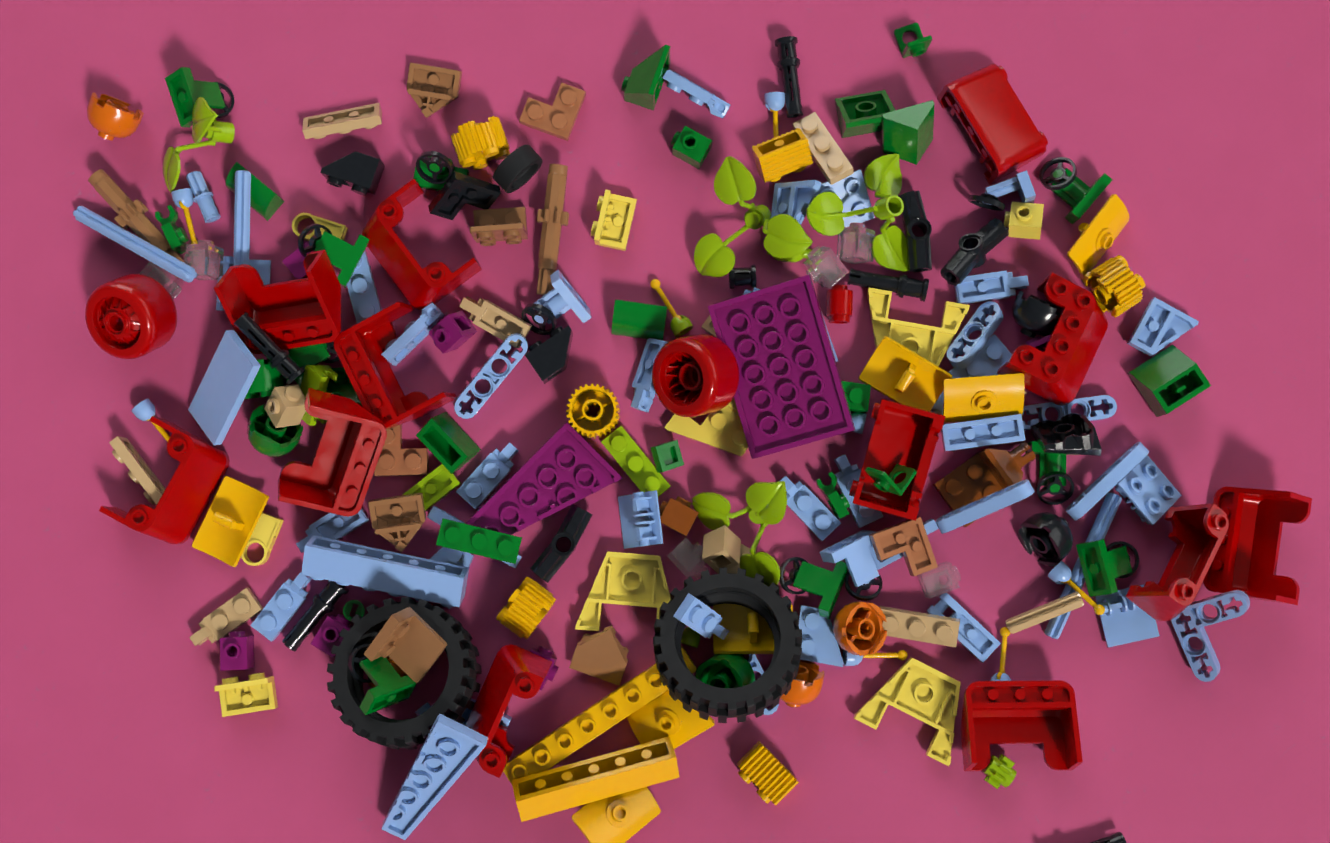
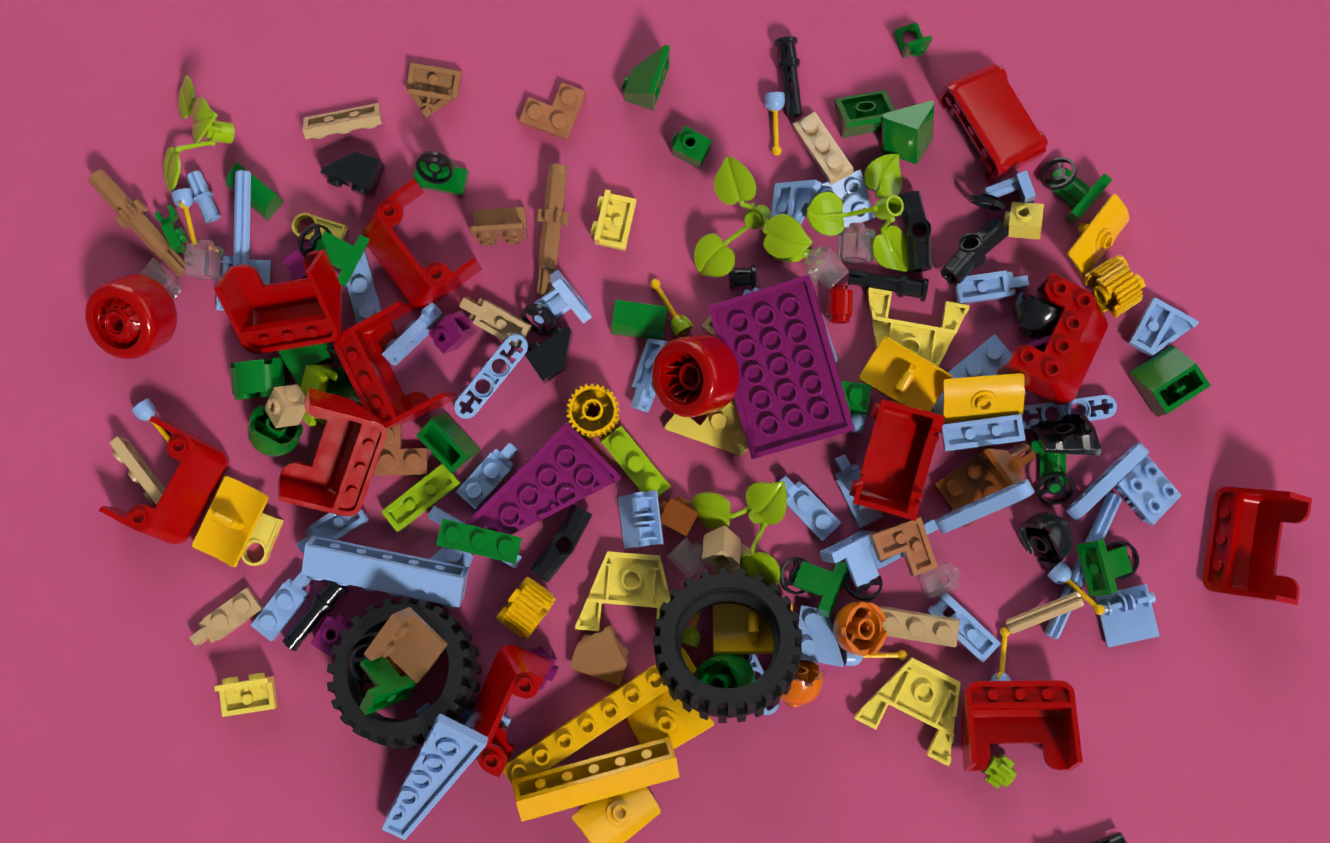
light blue axle [73,206,197,283] -> none
orange cylinder [87,92,144,141] -> none
green piece [165,67,234,128] -> none
light blue tile [188,330,261,445] -> none
magenta brick [220,631,255,671] -> none
black pin [233,312,306,385] -> none
green hinge [343,600,365,621] -> none
medium nougat slope [368,493,426,552] -> none
black plate [428,171,501,220] -> none
yellow brick [451,116,510,170] -> none
black tyre [493,145,543,193] -> none
green plate [650,440,684,473] -> none
light blue hinge [663,70,731,118] -> none
light blue hinge [673,593,729,640] -> none
yellow brick [737,741,799,805] -> none
yellow brick [752,128,813,183] -> none
green plate [816,472,850,519] -> none
green bracket [865,464,917,496] -> none
light blue beam [947,301,1003,369] -> none
red windscreen [1125,503,1229,621] -> none
light blue beam [1171,590,1250,682] -> none

